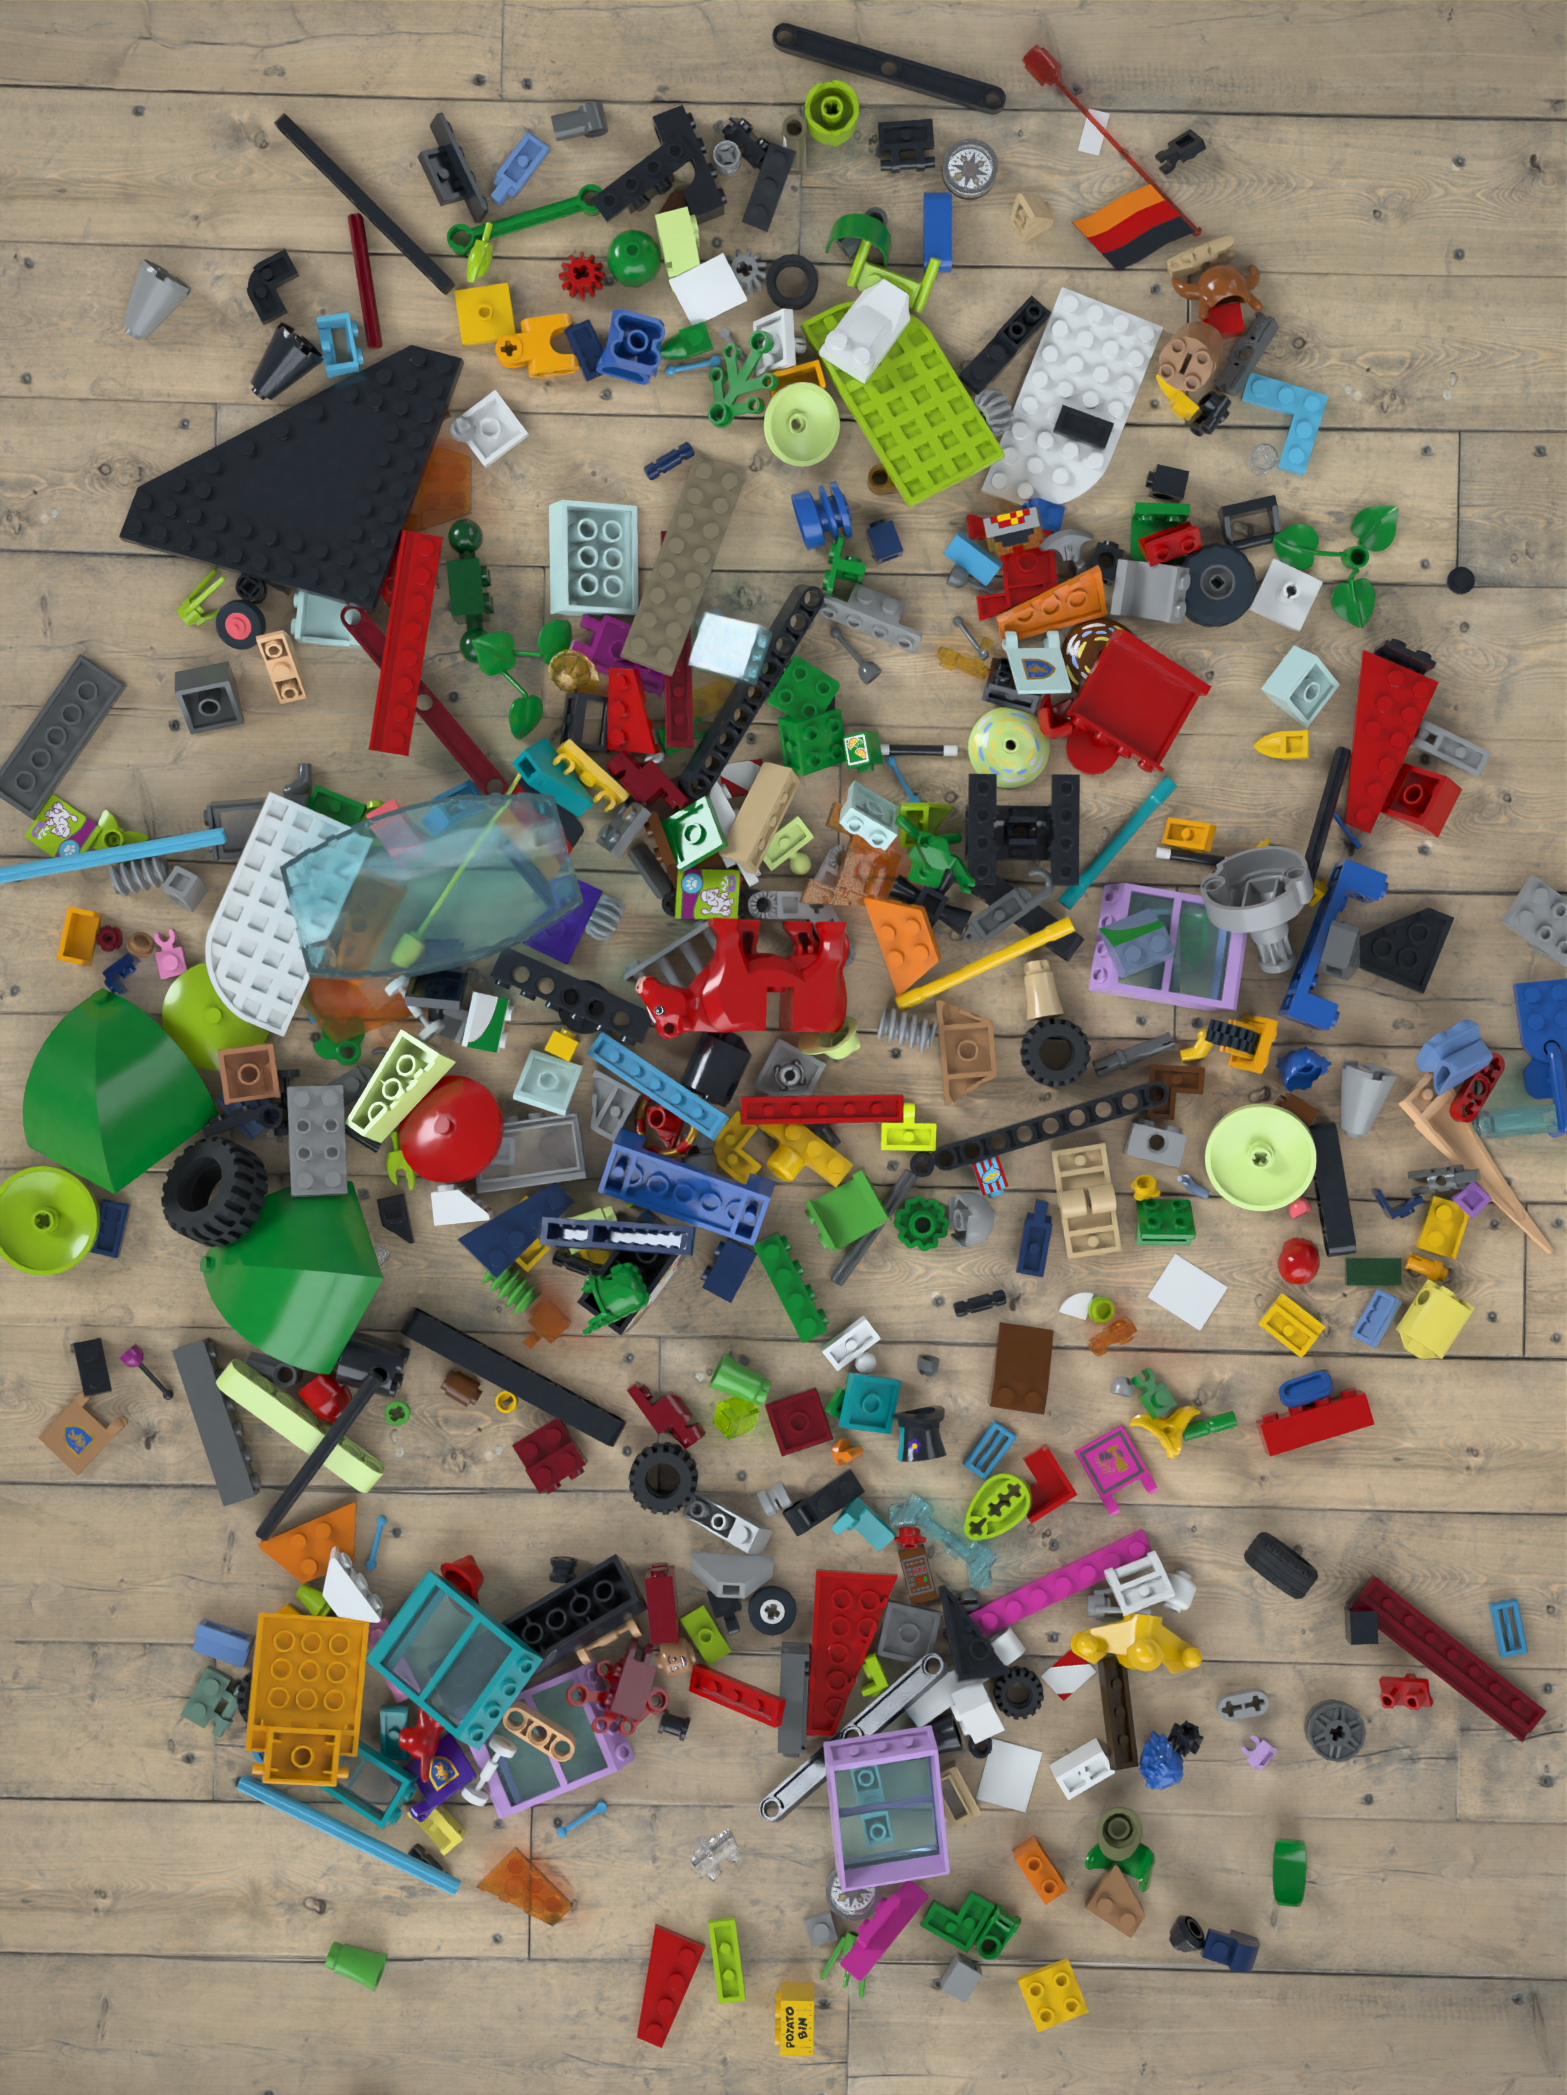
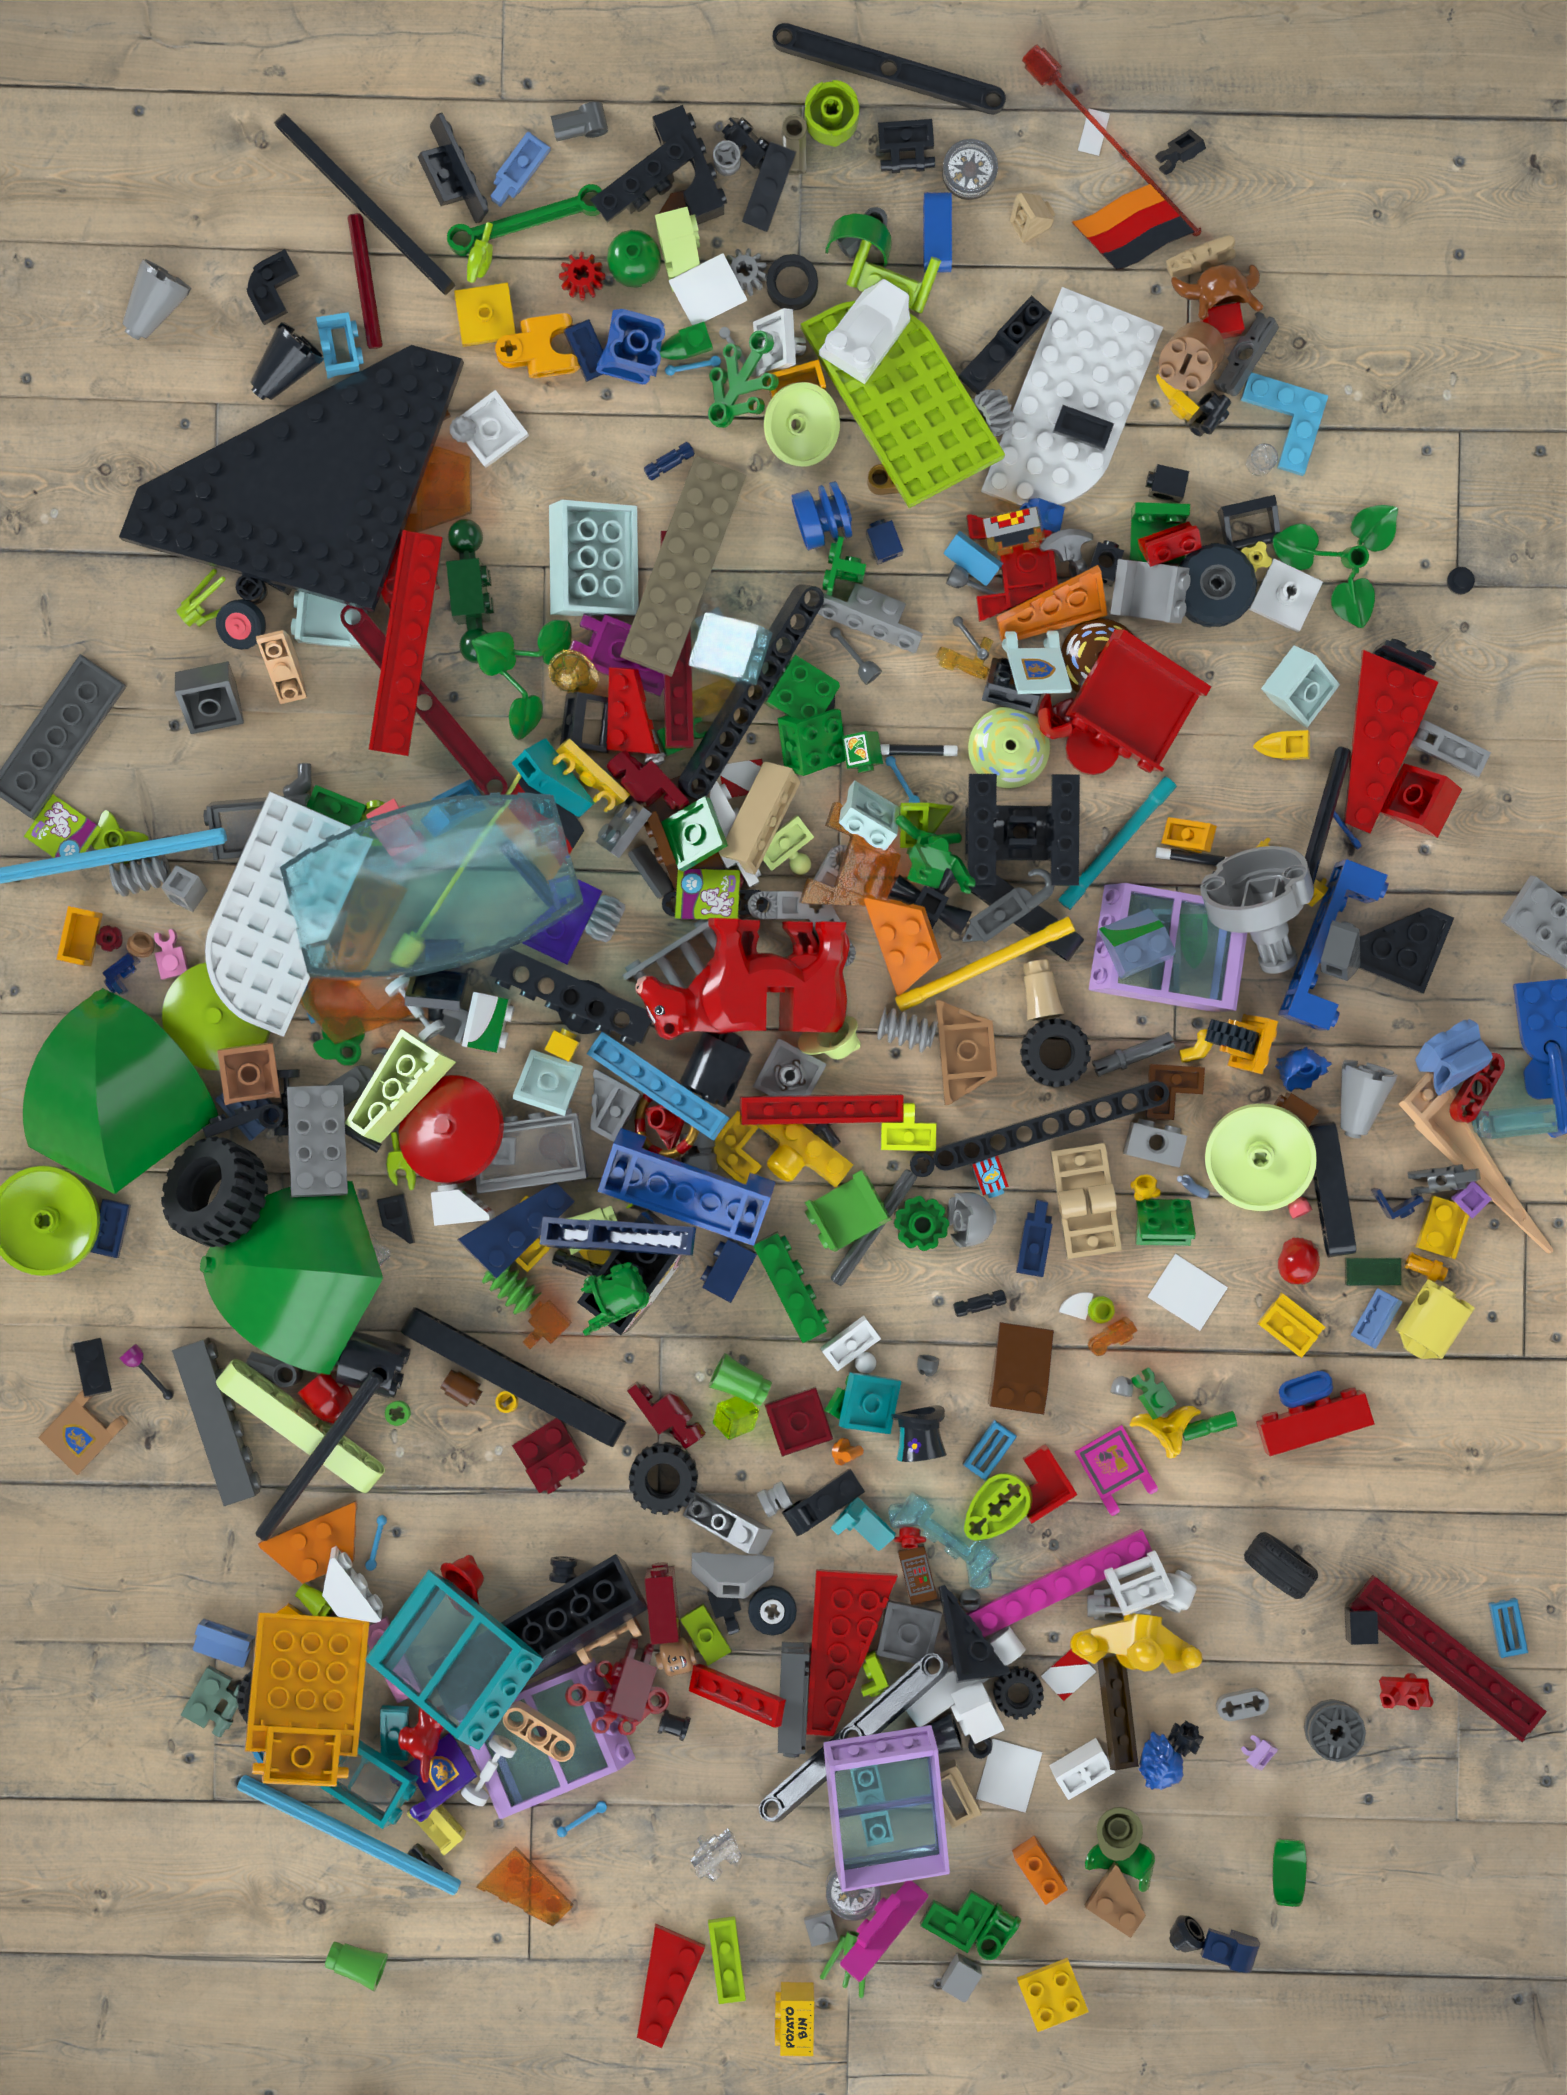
none -> light yellow plate [1241,542,1272,572]

